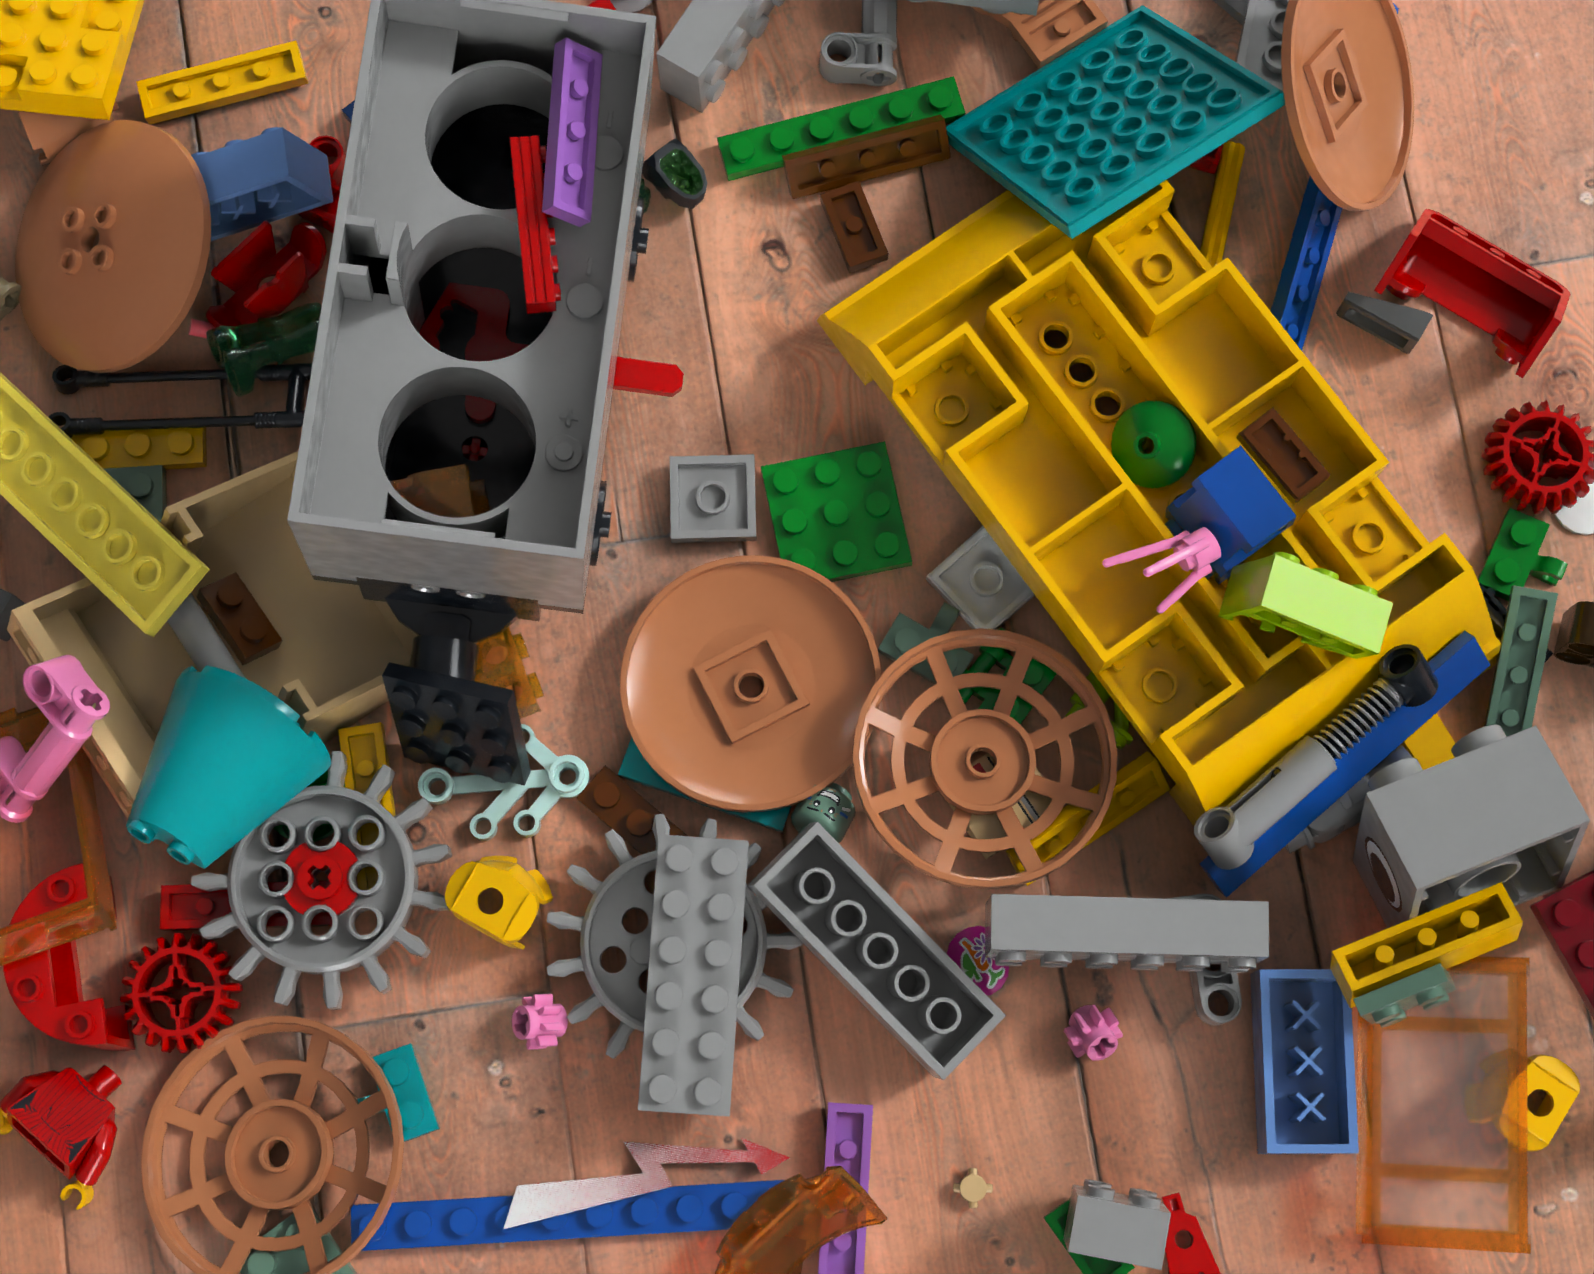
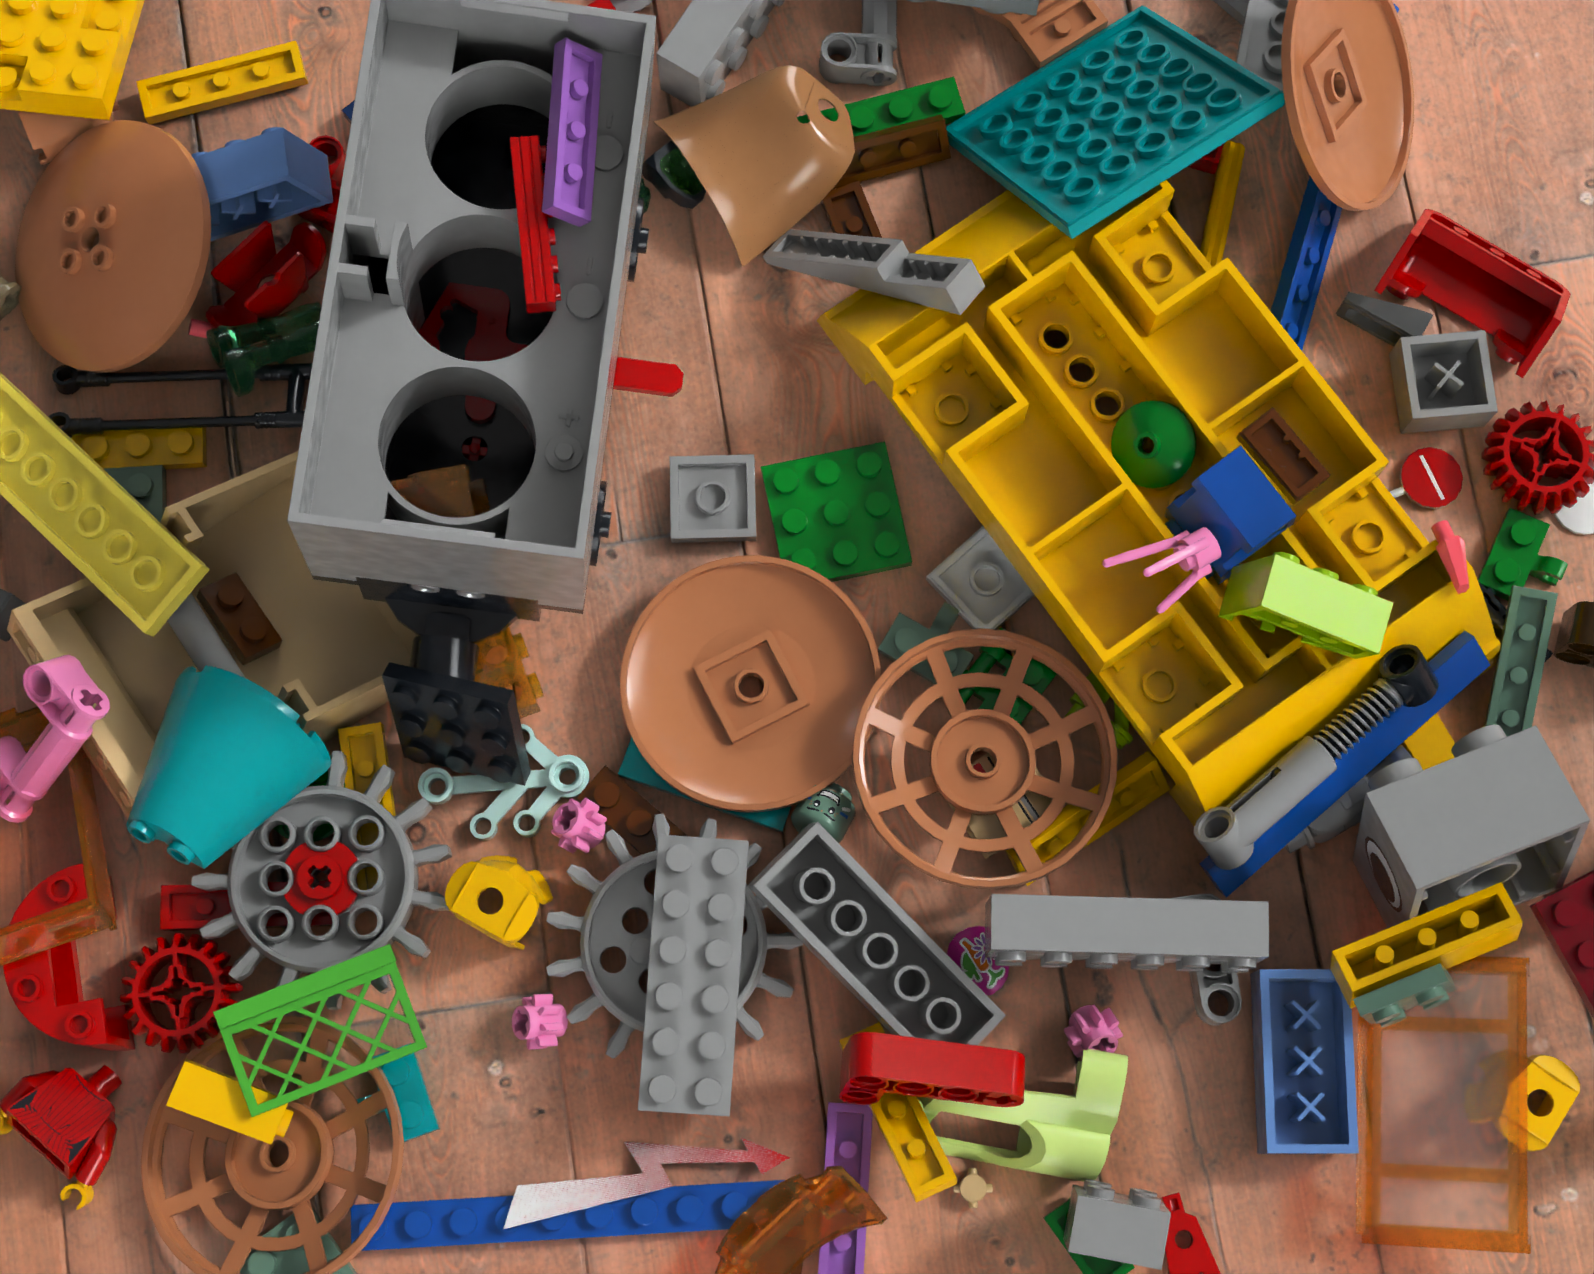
none -> yellow slope [166,1059,294,1144]
none -> bright green fence [213,944,427,1117]
none -> bright pink gear [551,798,607,854]
none -> medium nougat piece [653,65,855,267]
none -> light grey slope [763,229,985,315]
none -> yellow plate [839,1022,957,1203]
none -> red beam [839,1032,1025,1107]
none -> yellowish green panel [917,1048,1128,1182]
none -> light grey brick [1389,330,1498,434]
none -> red piece [1390,447,1463,509]
none -> coral bar [1431,520,1469,594]

